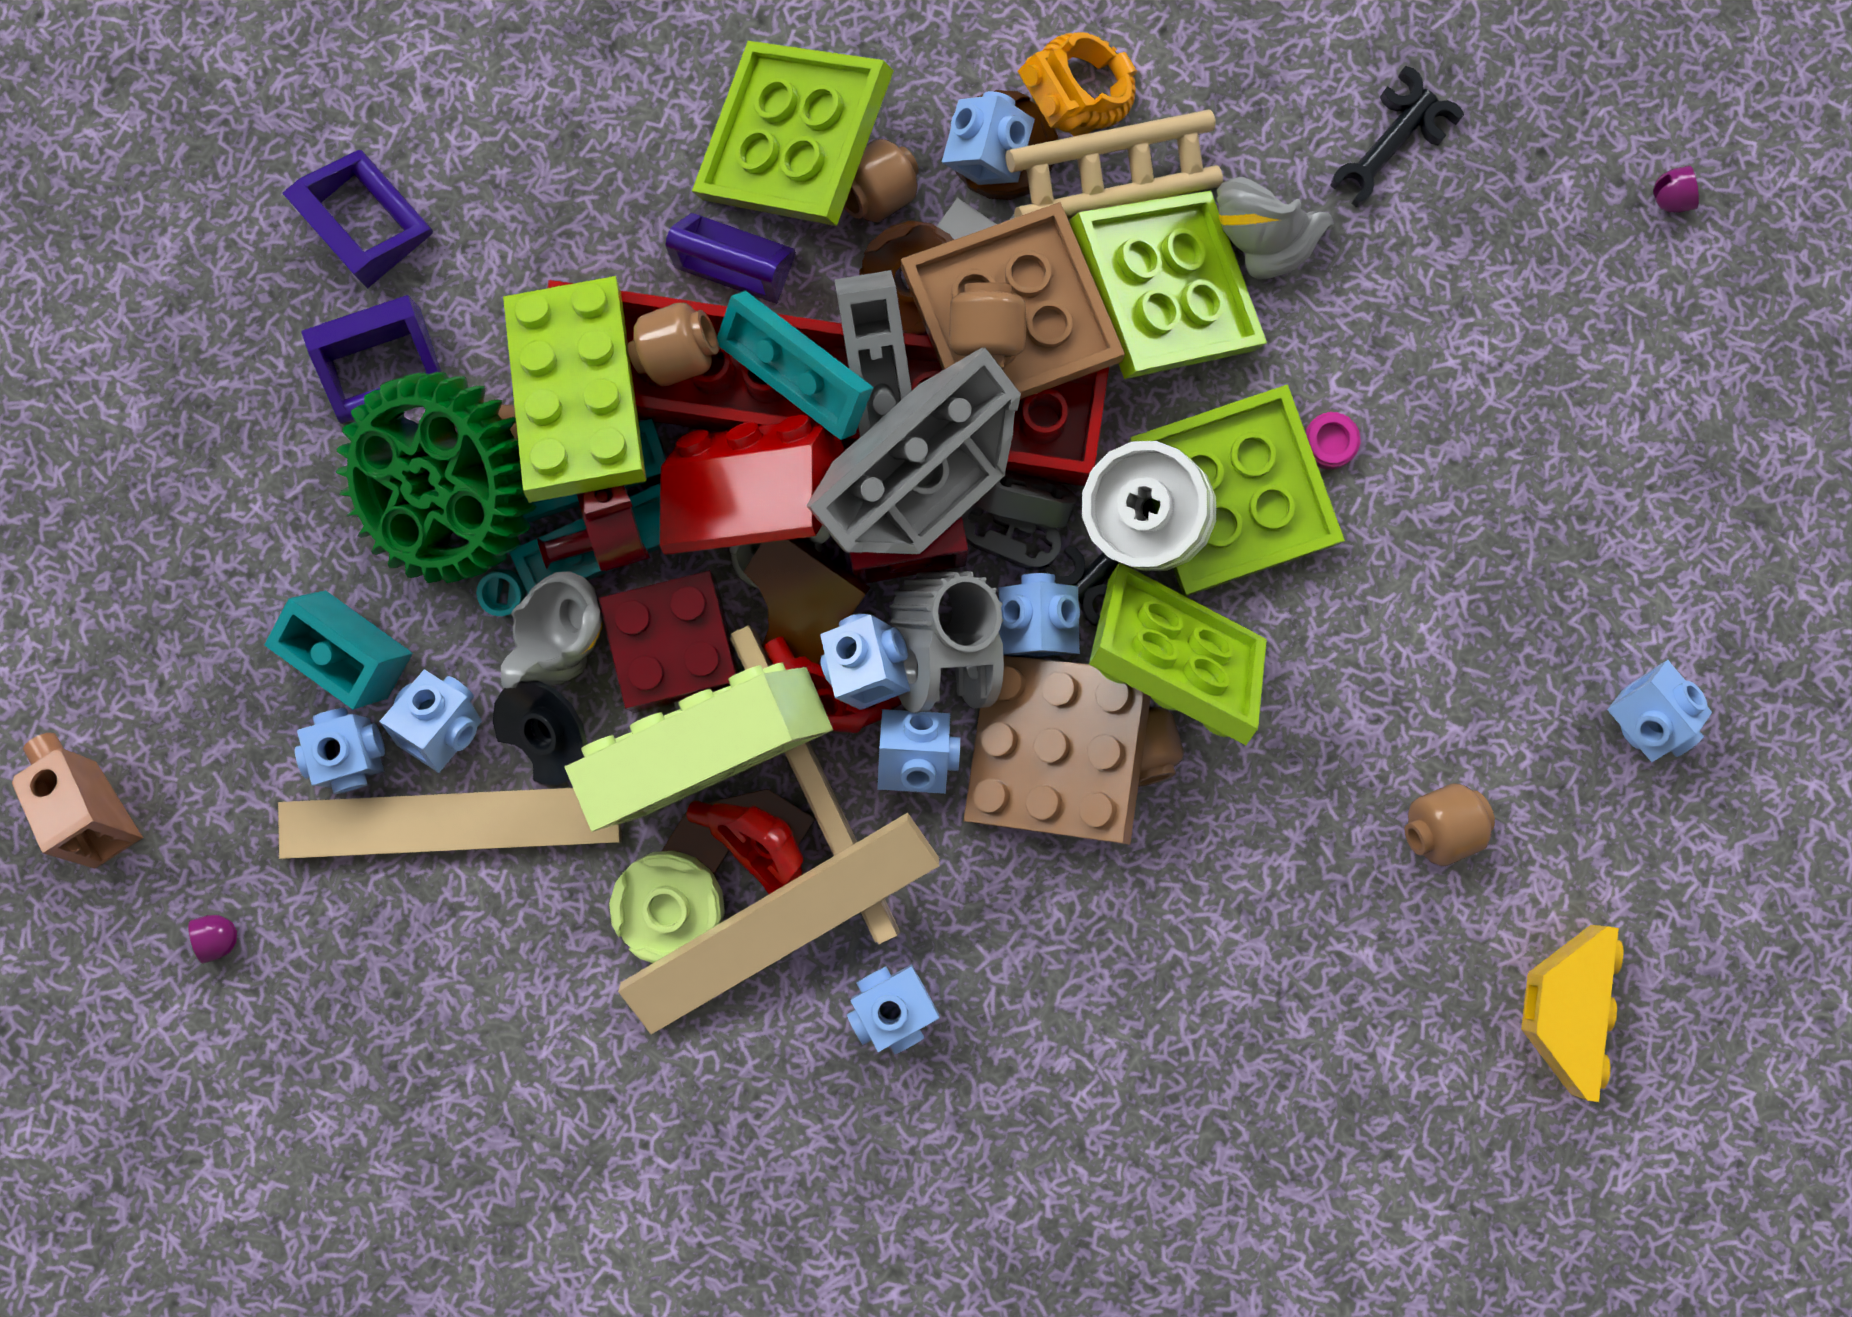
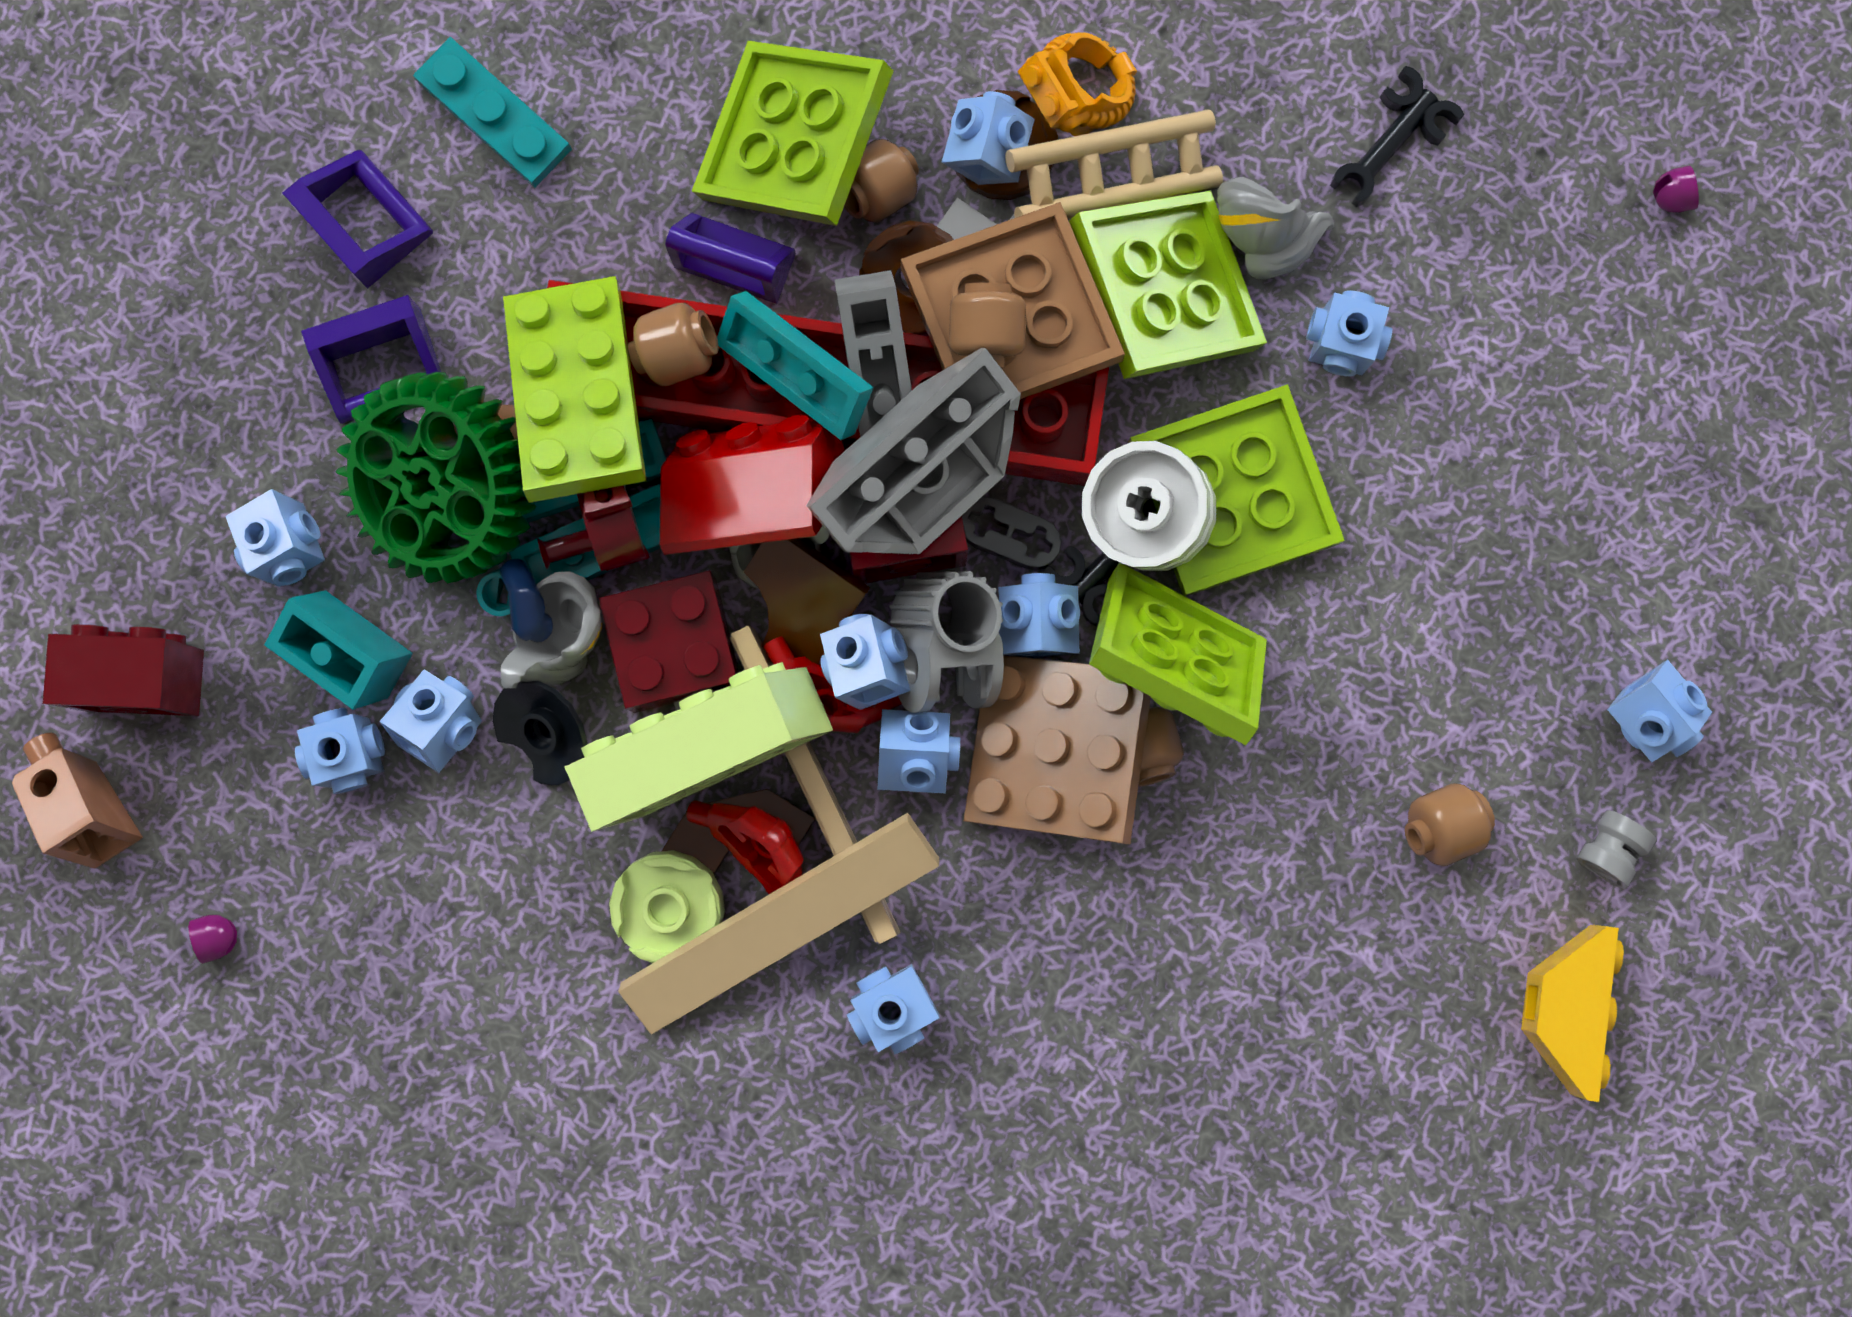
tan tile [278,788,622,859] -> none
dark grey beam [975,470,1077,528] -> none
dark pink tile [1305,412,1361,470] -> none
none -> dark red brick [42,624,204,716]
none -> light blue brick [226,489,325,587]
none -> teal plate [413,37,572,188]
none -> dark blue arm [500,559,553,643]
none -> light blue brick [1306,291,1393,376]
none -> light grey wheel [1576,810,1657,889]

